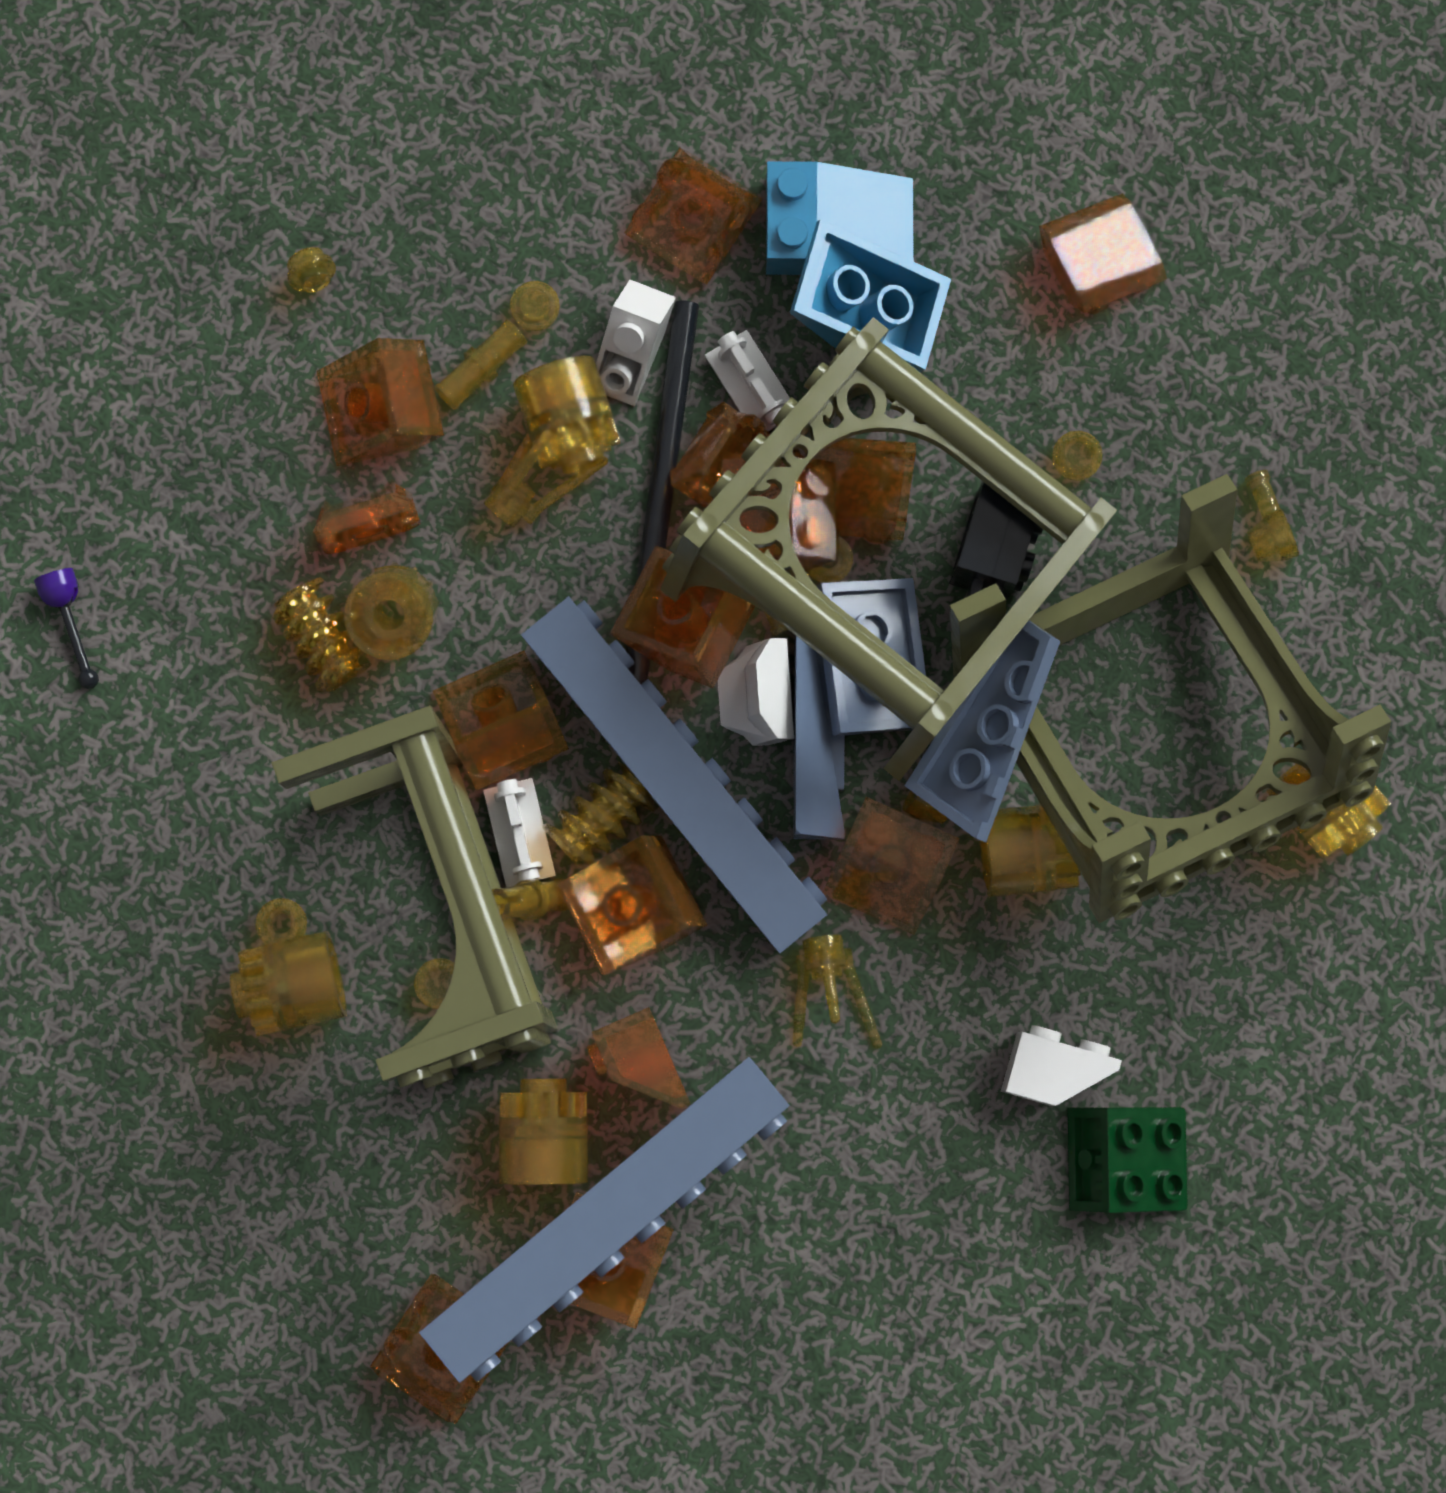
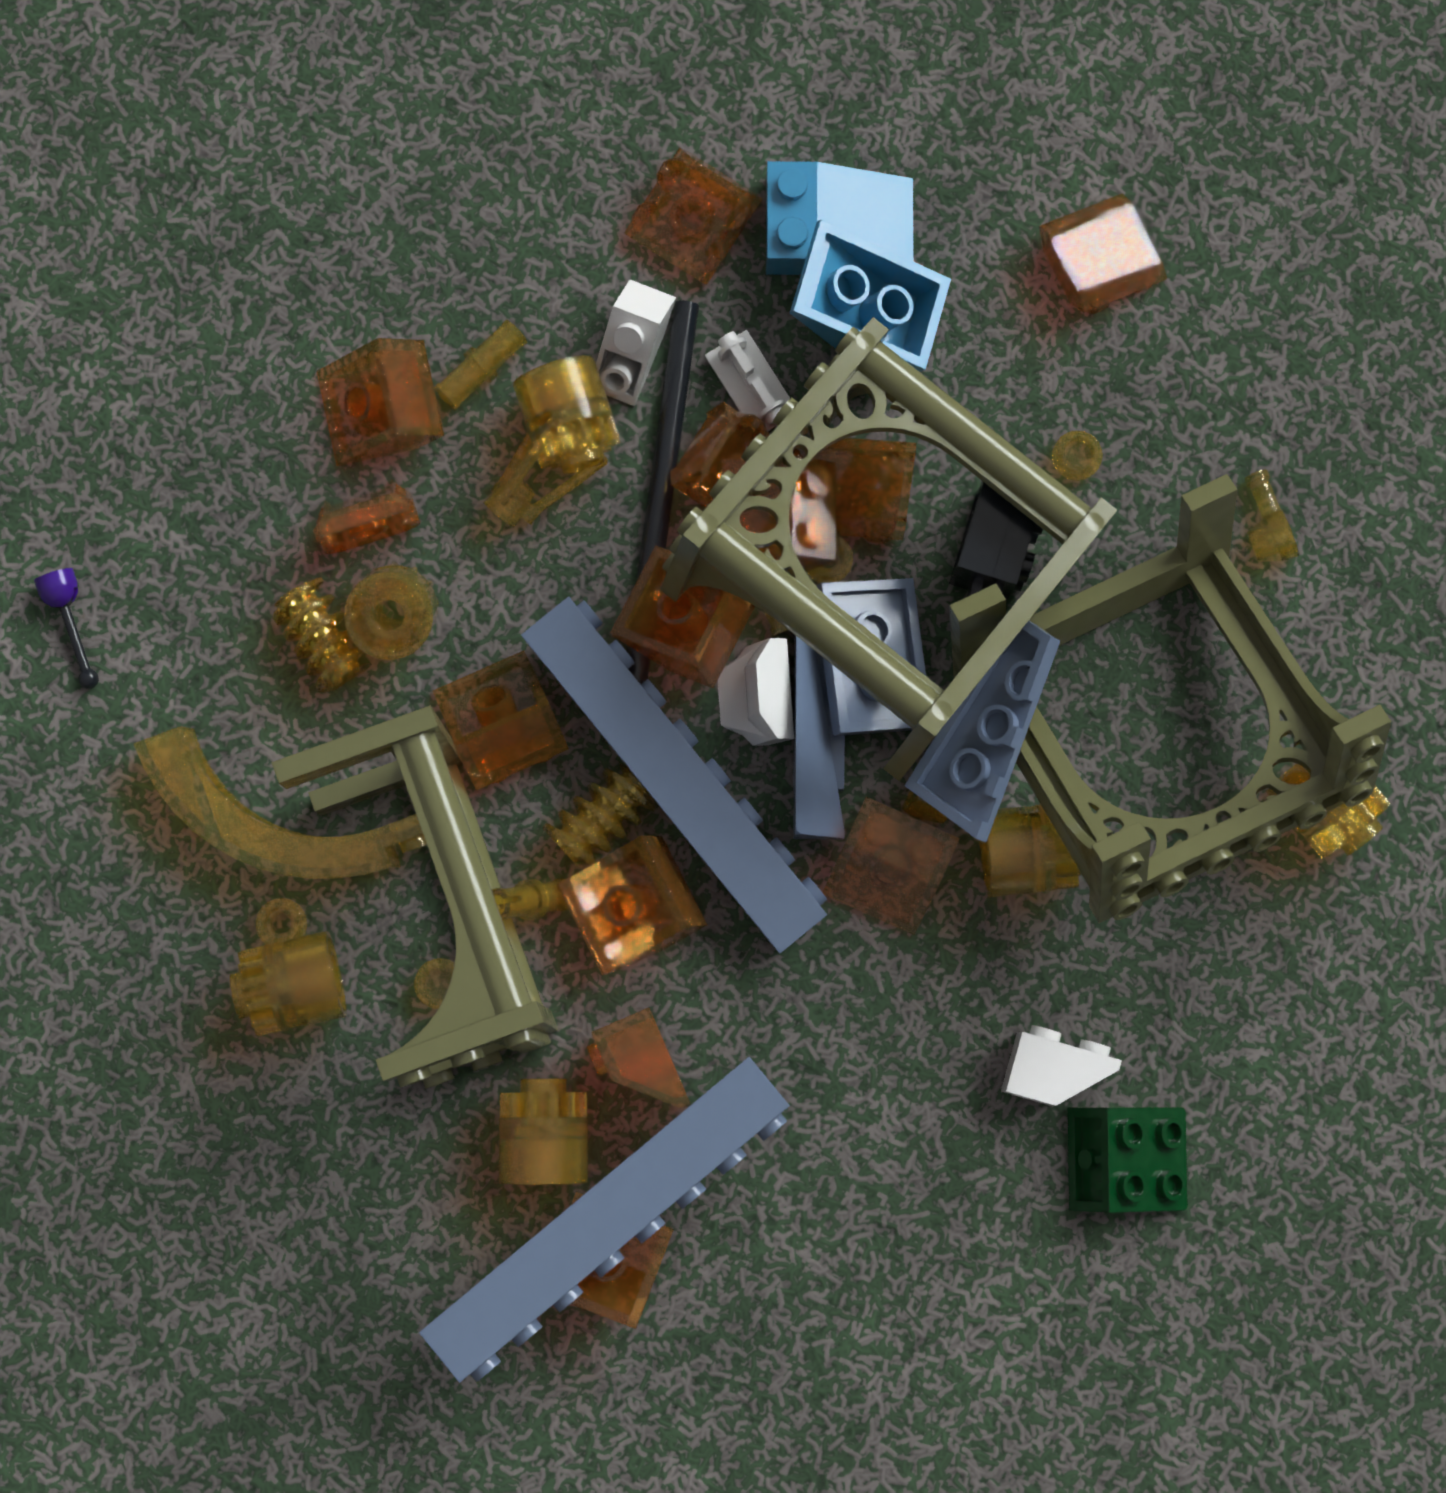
clear yellow plate [287,247,336,293] -> none
clear orange slope [370,1274,511,1424] -> none
white hinge [483,778,556,888] -> none
clear yellow plate [510,281,560,331] -> none
clear yellow plant [792,935,882,1049] -> none
none -> clear yellow arch [133,726,427,879]

